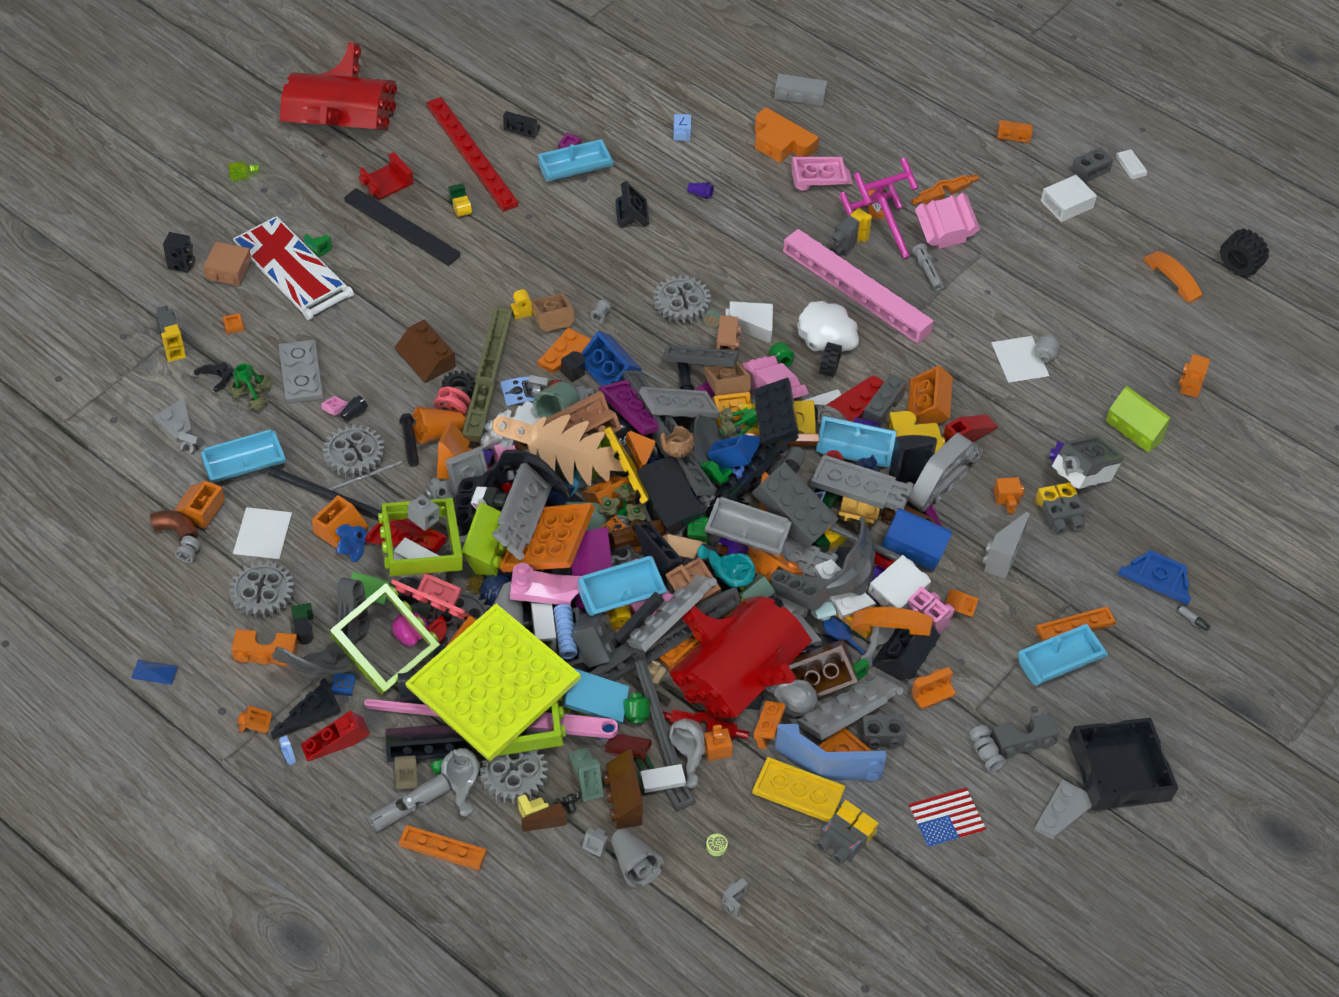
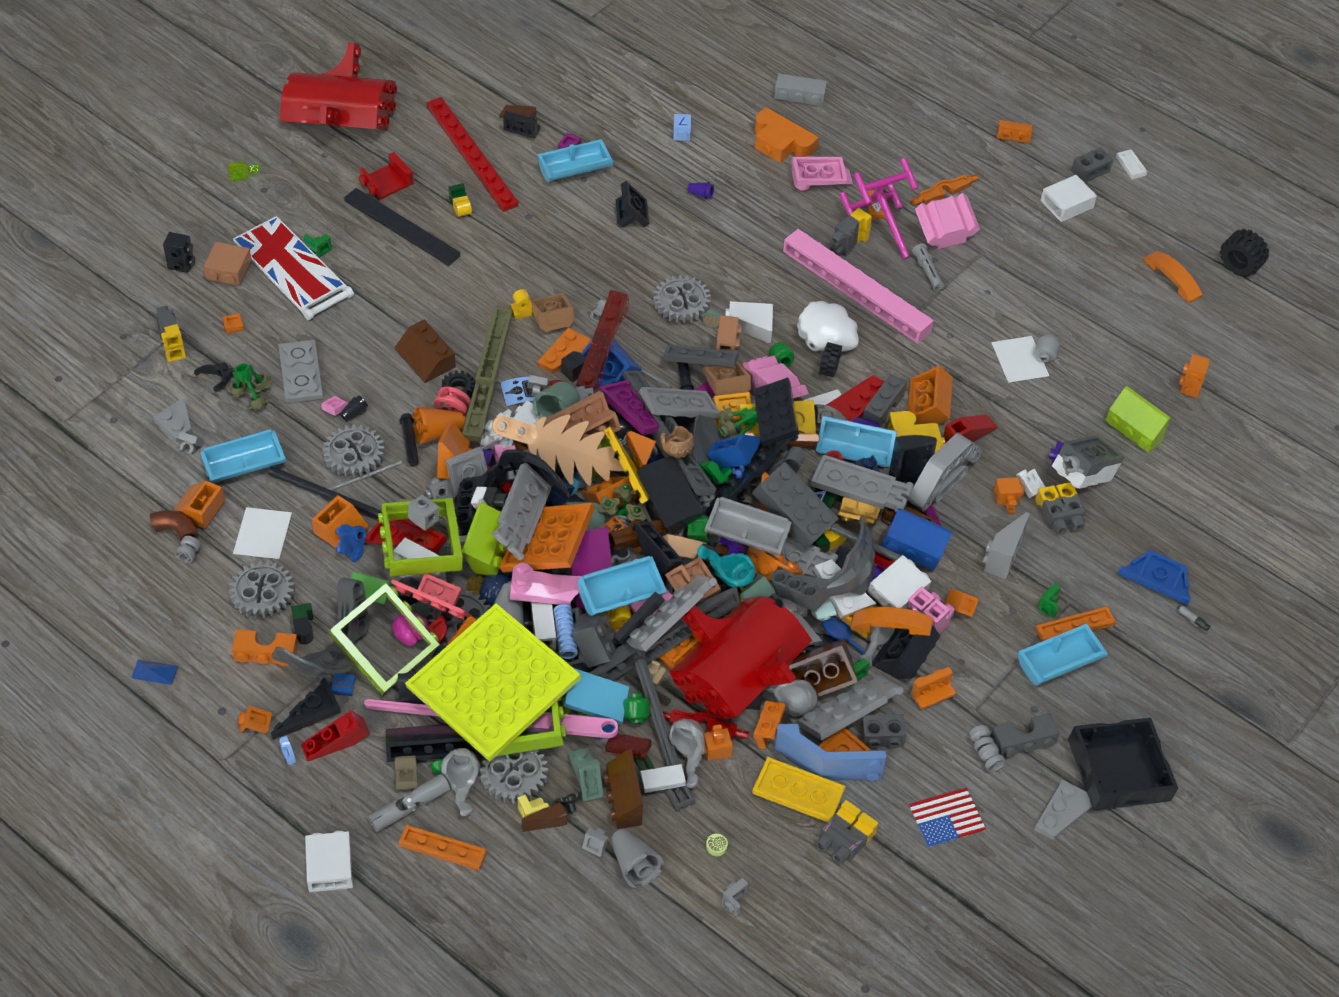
none -> white brick [305,831,353,892]
none -> reddish brown slope [499,105,536,119]
none -> clear red arch [576,290,630,393]
none -> white bracket [1016,469,1045,498]
none -> green bracket [1038,583,1061,619]

